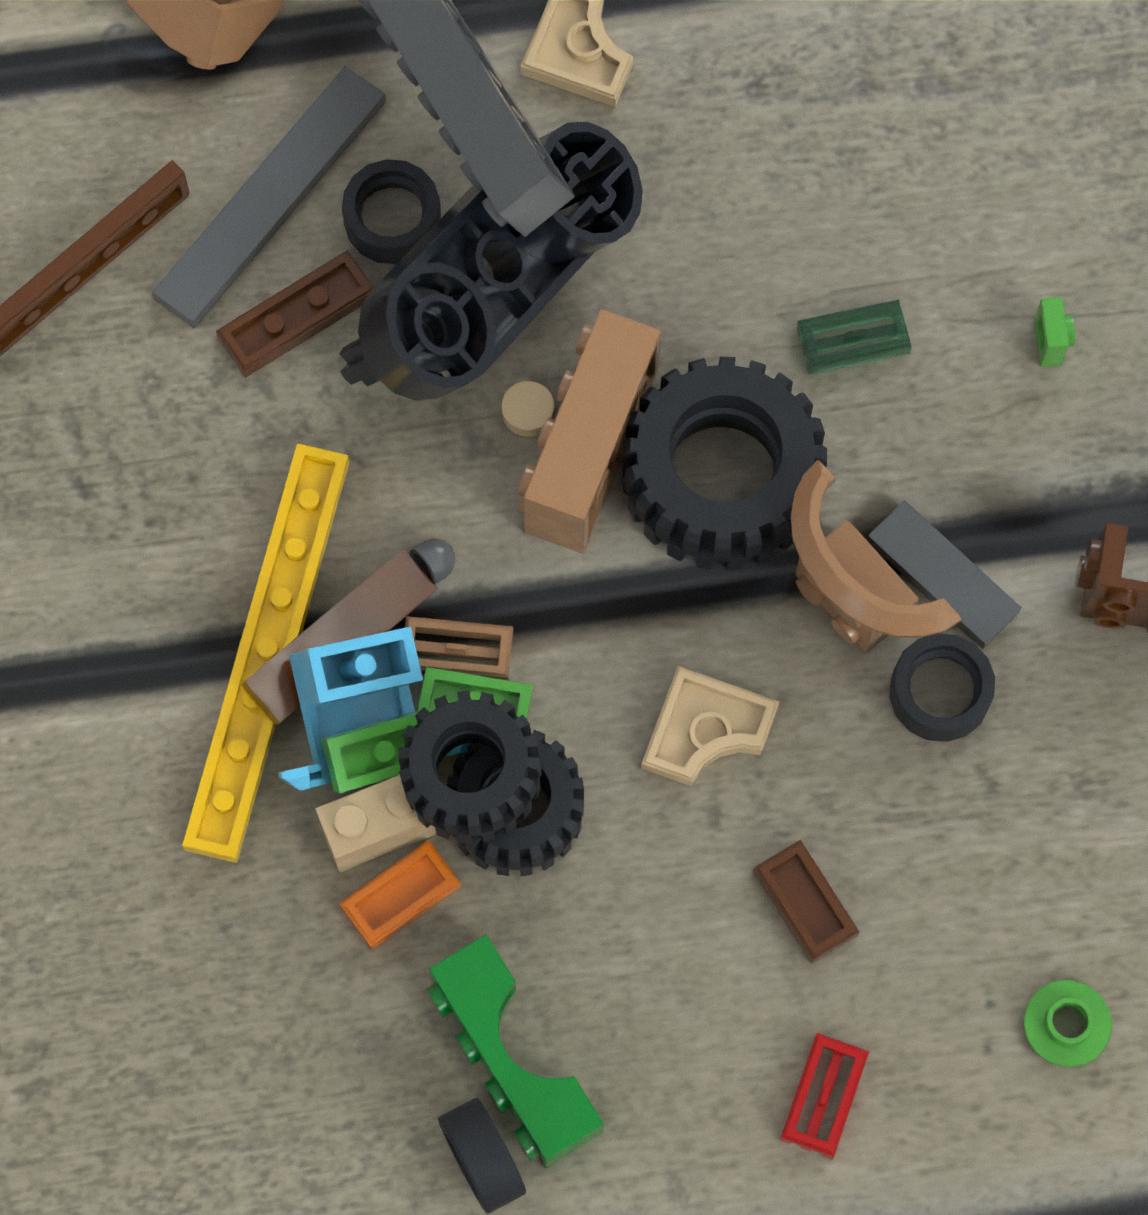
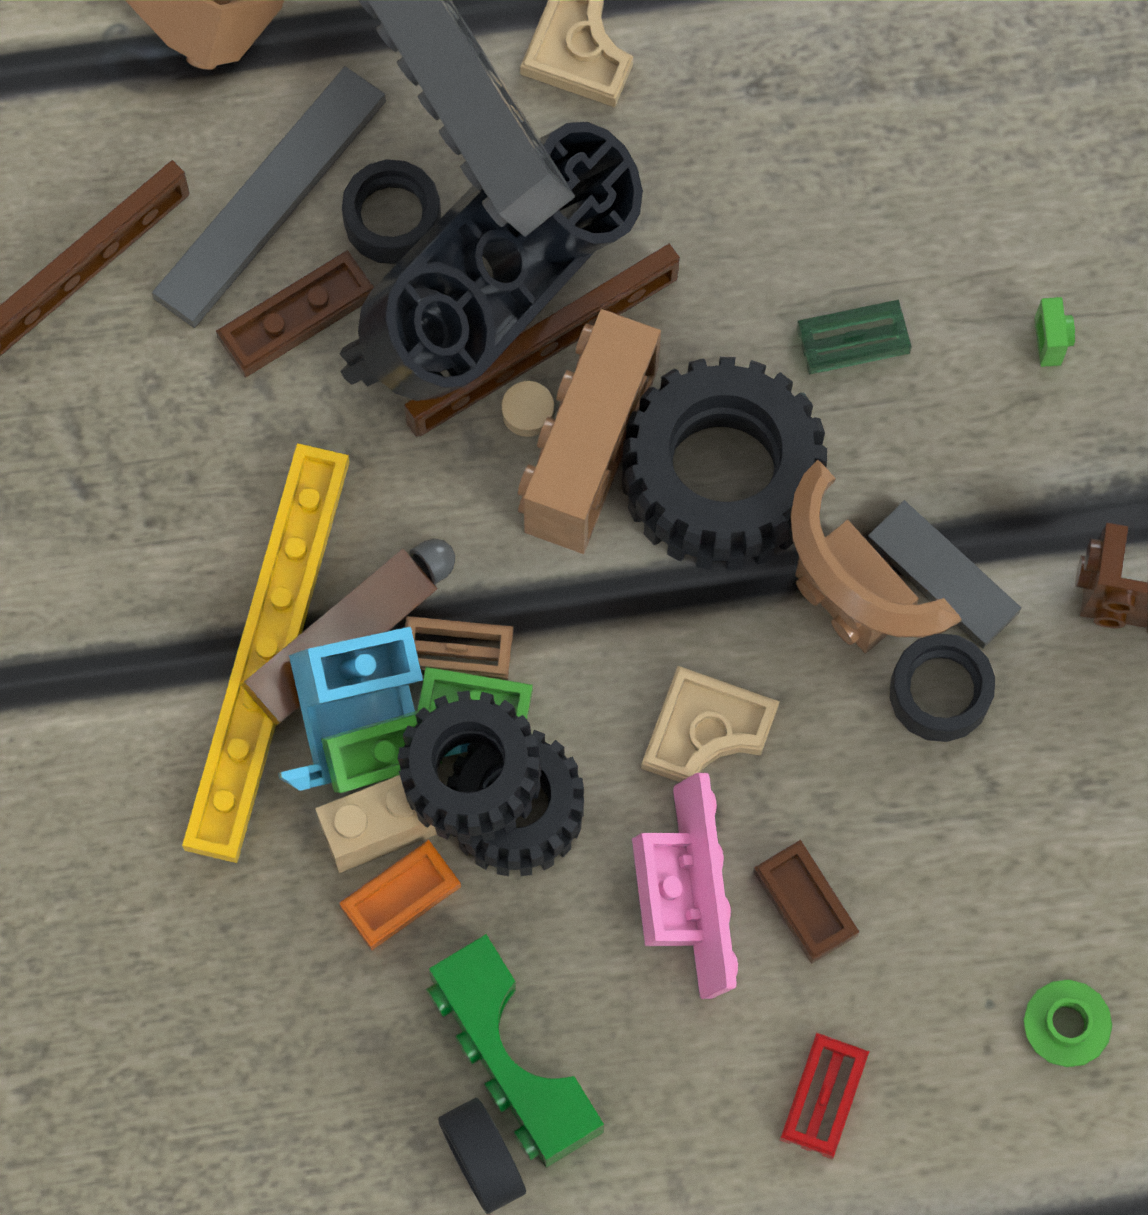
none -> reddish brown tile [404,243,680,437]
none -> bright pink bracket [632,773,738,999]

